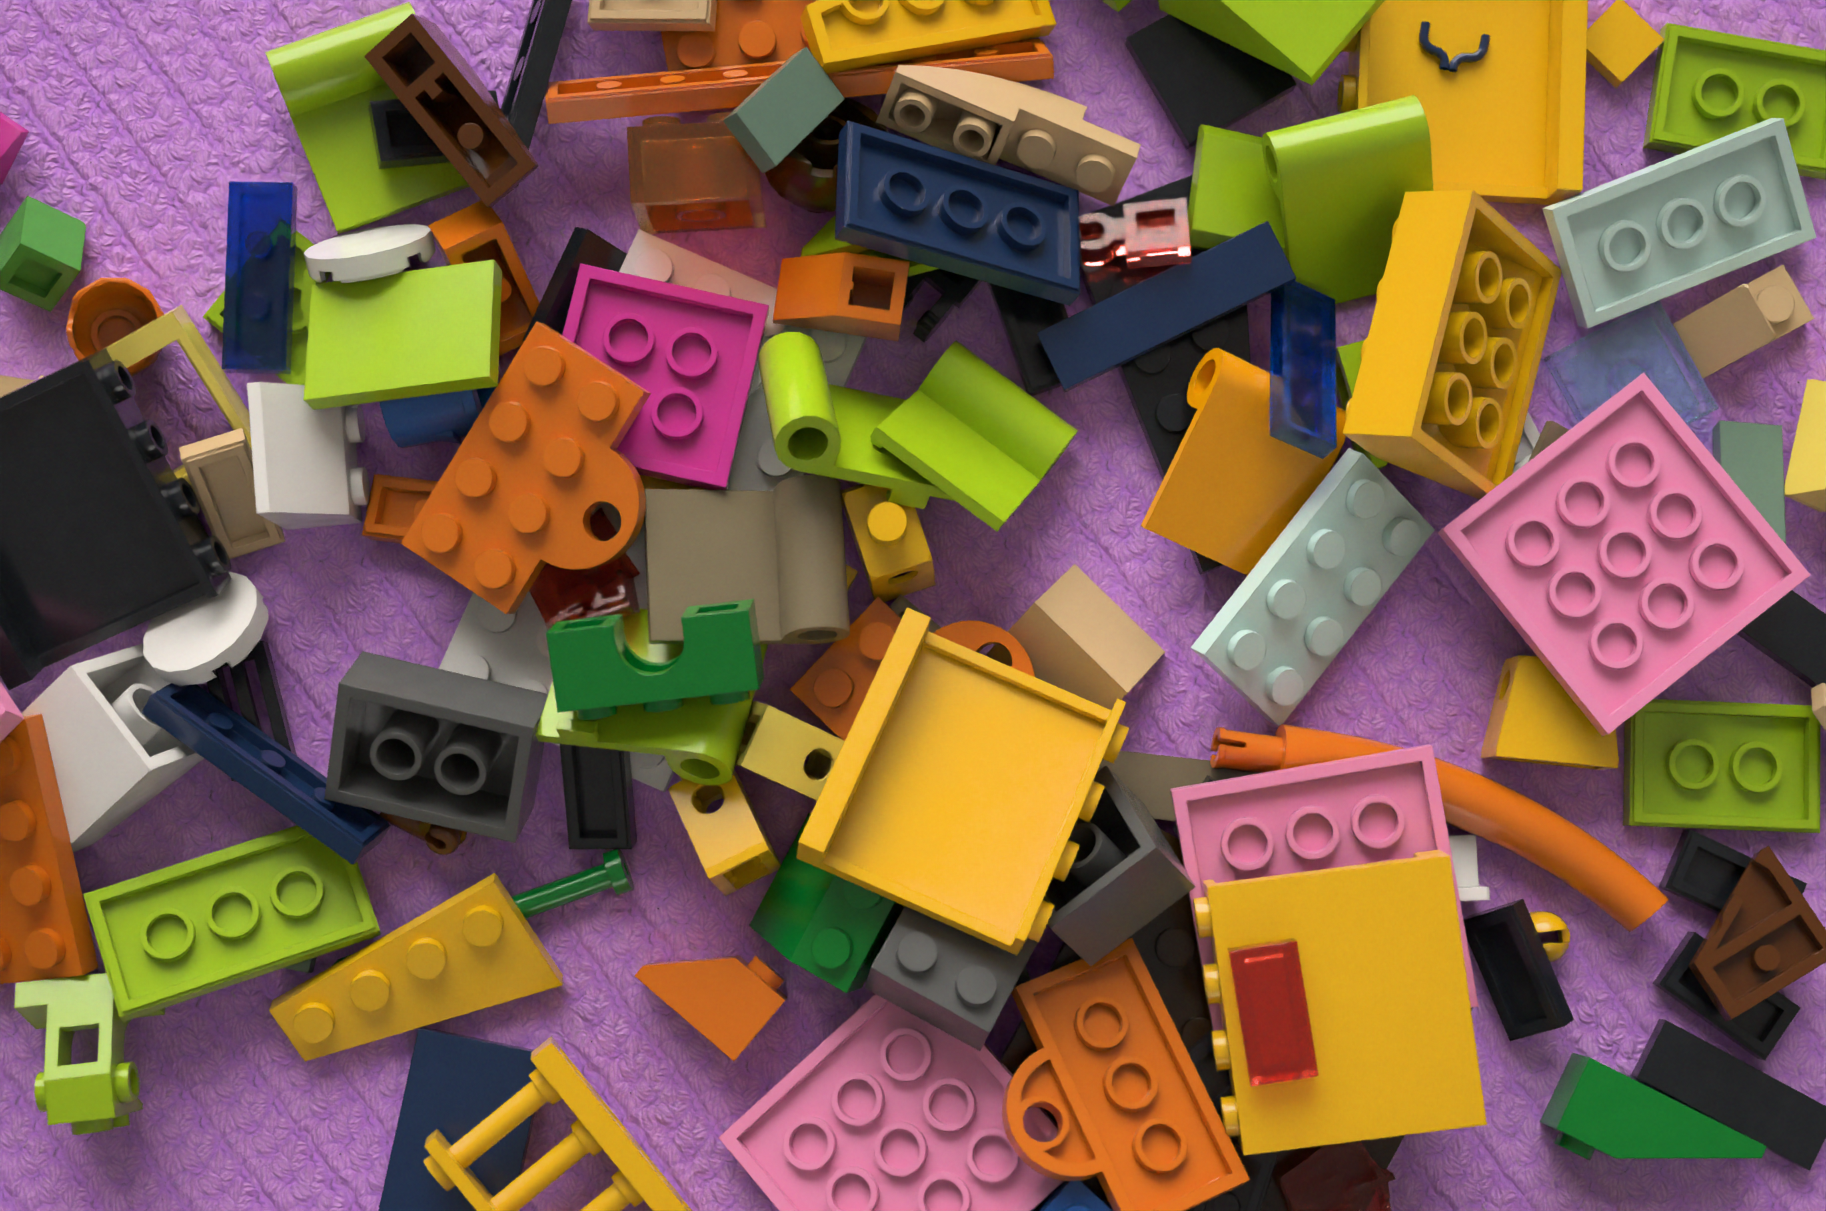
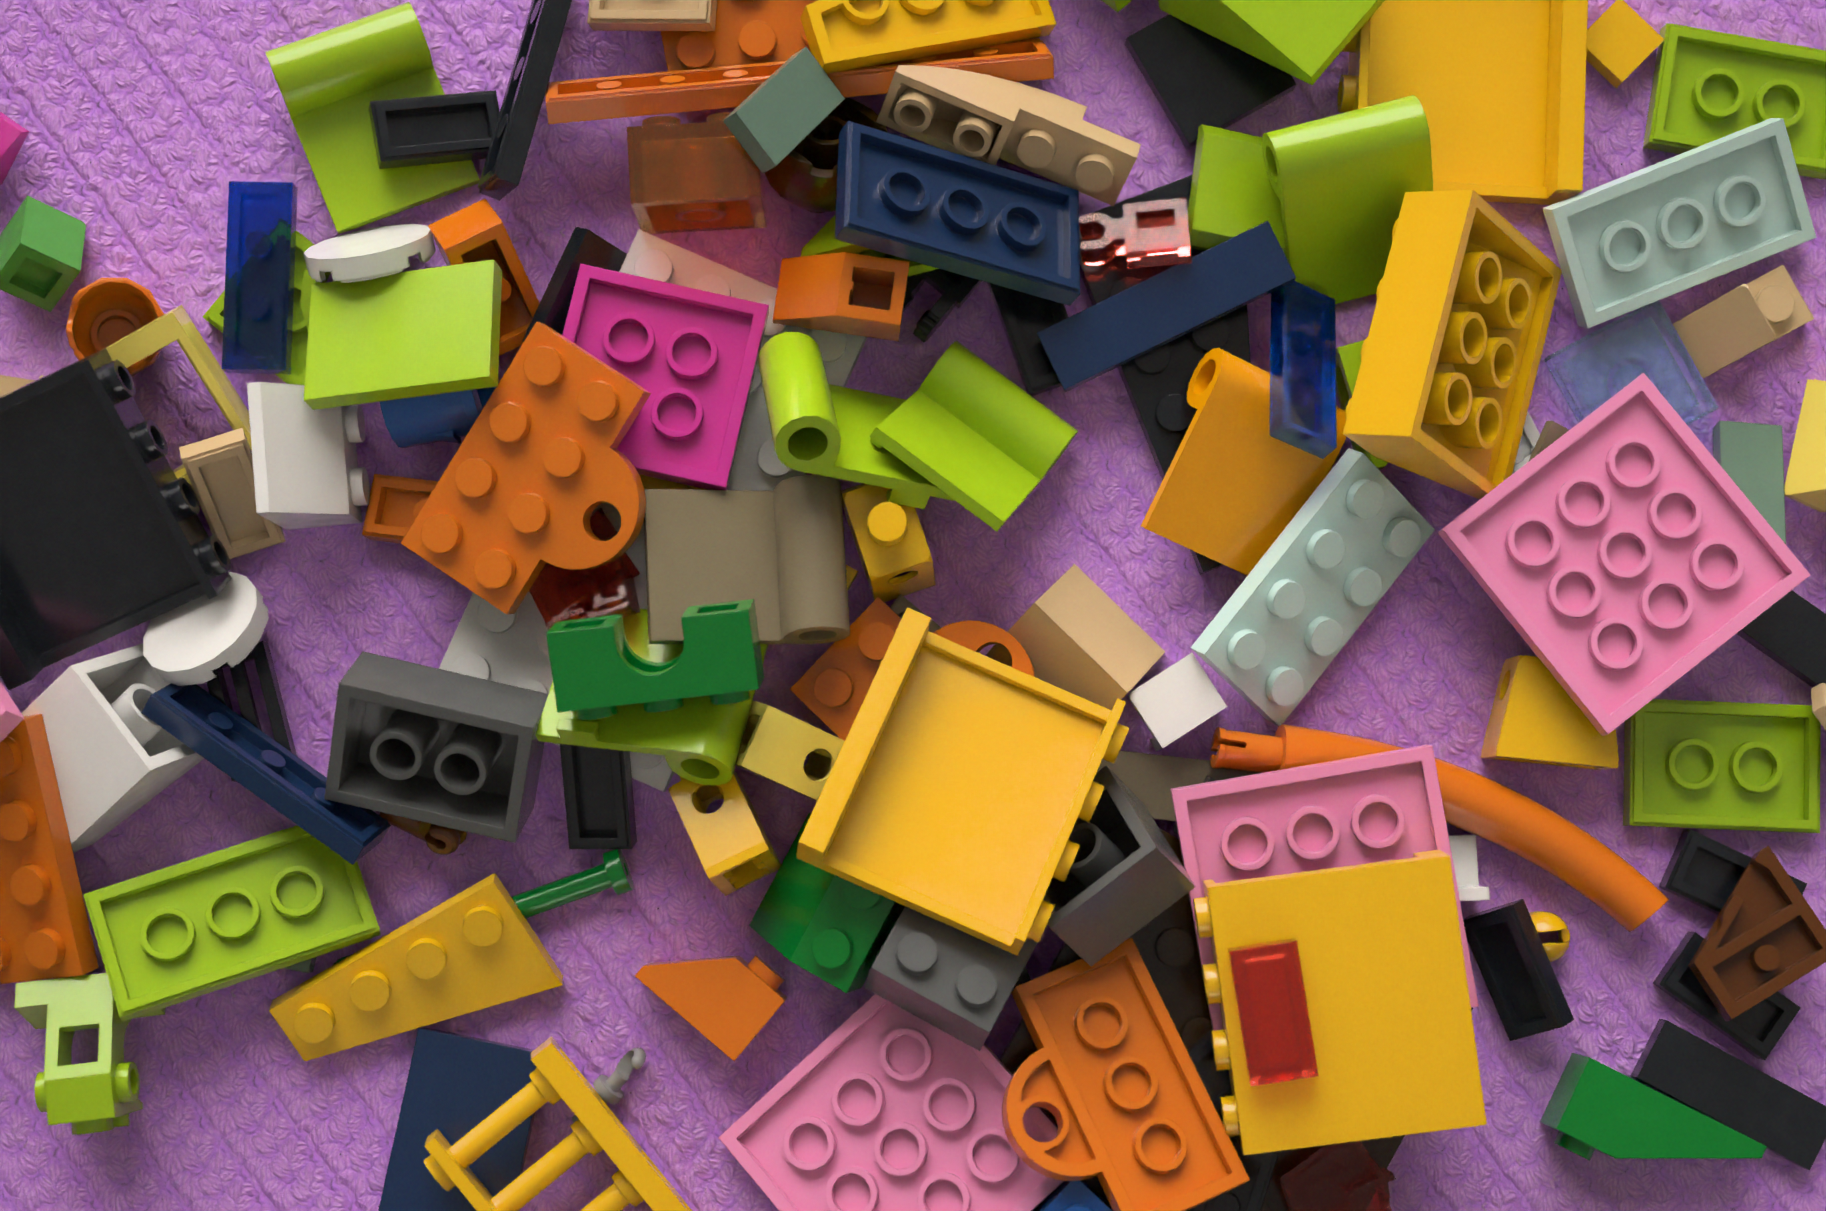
reddish brown slope [364,13,539,208] -> none
dark blue piece [1419,22,1490,72] -> none
none -> light grey hand [572,1048,646,1122]
none -> white panel [1129,653,1228,751]

